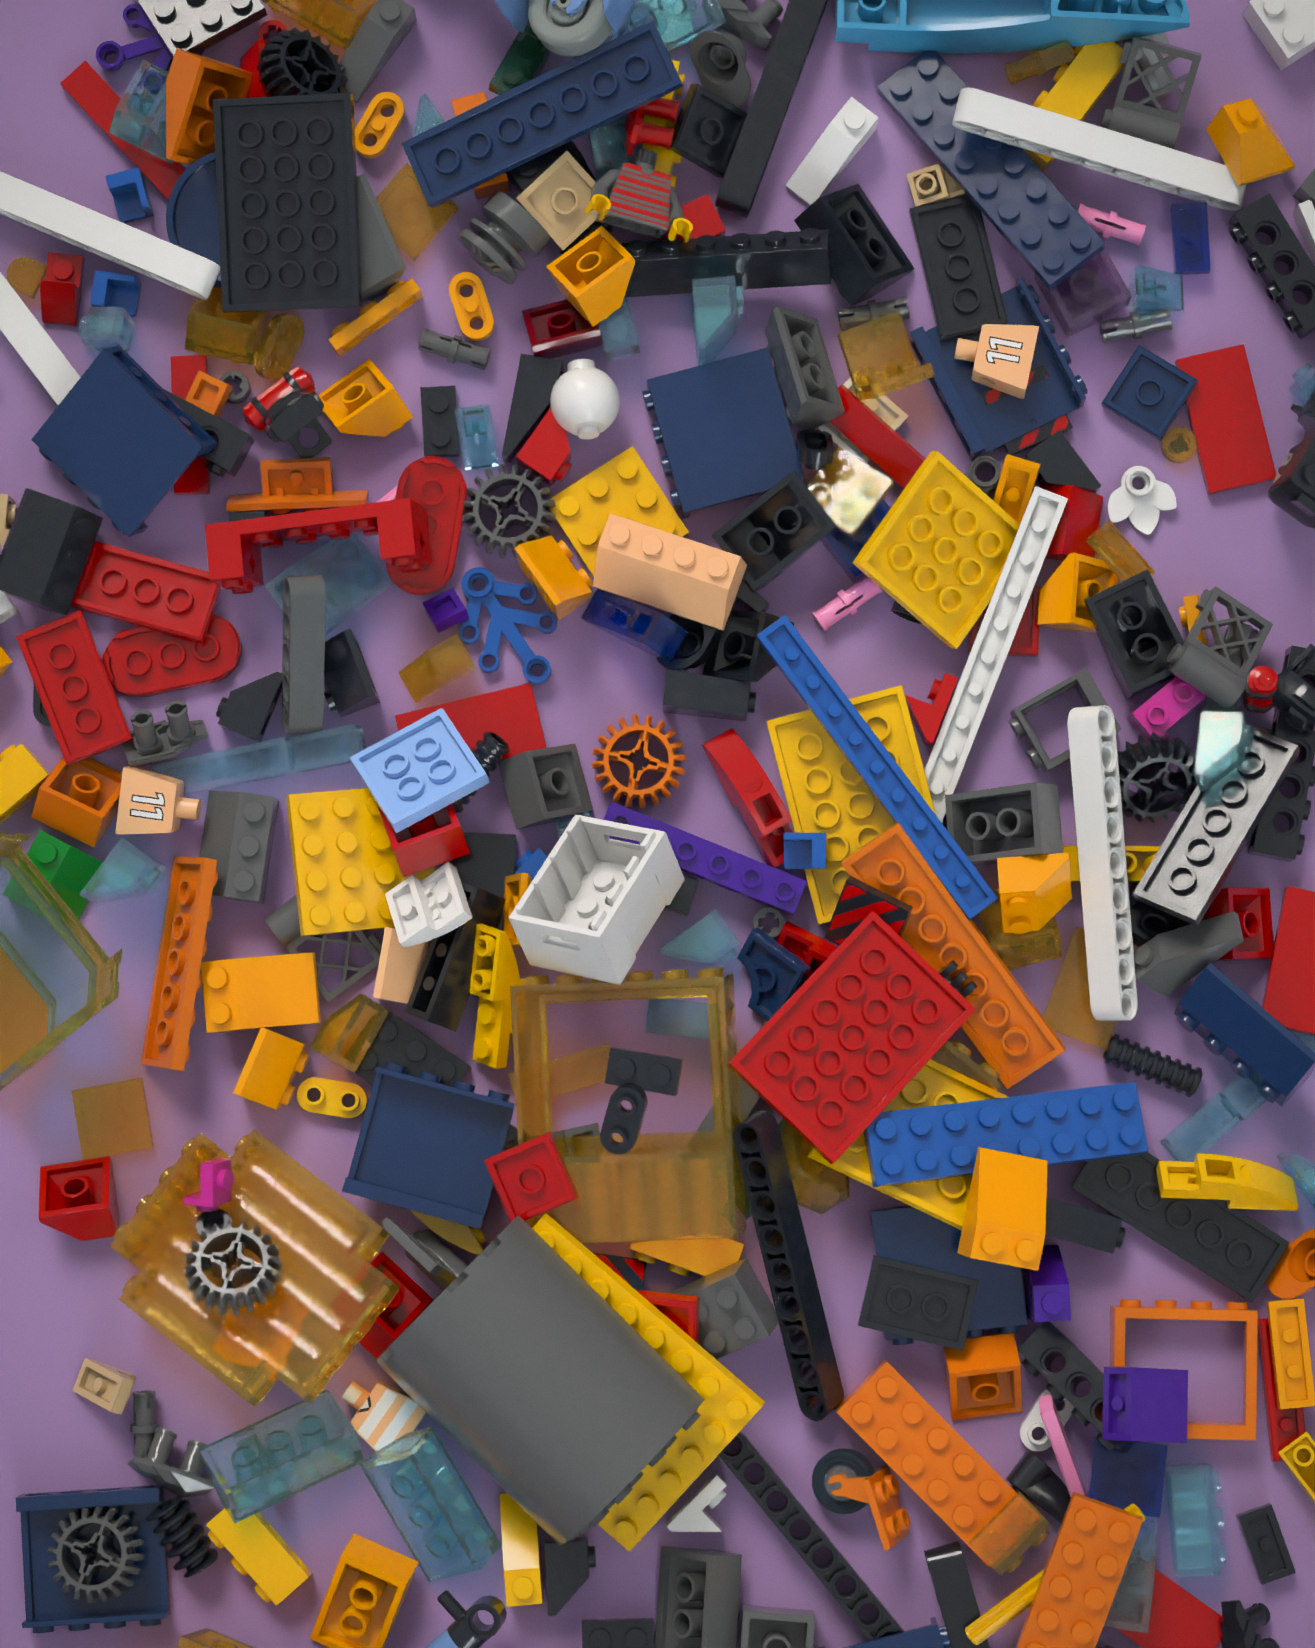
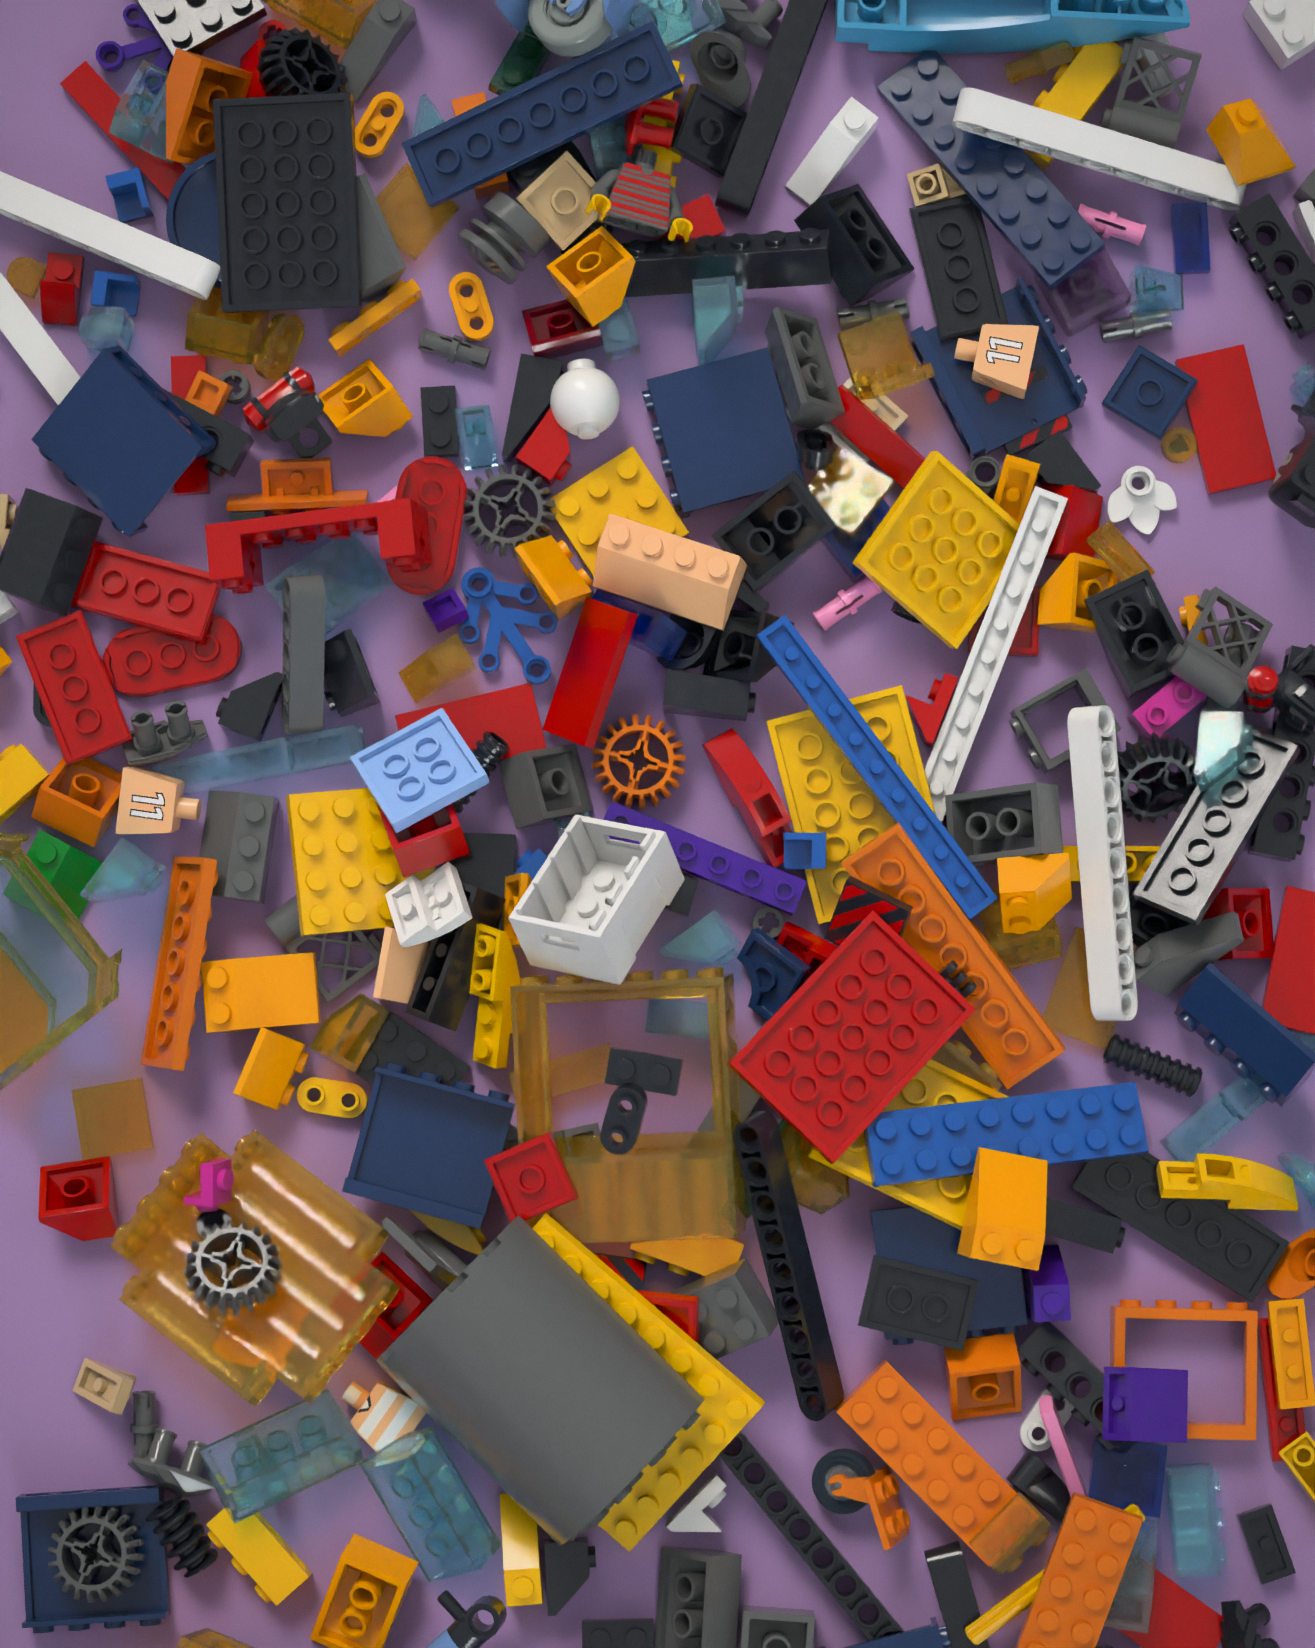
none -> red tile [542,597,638,749]

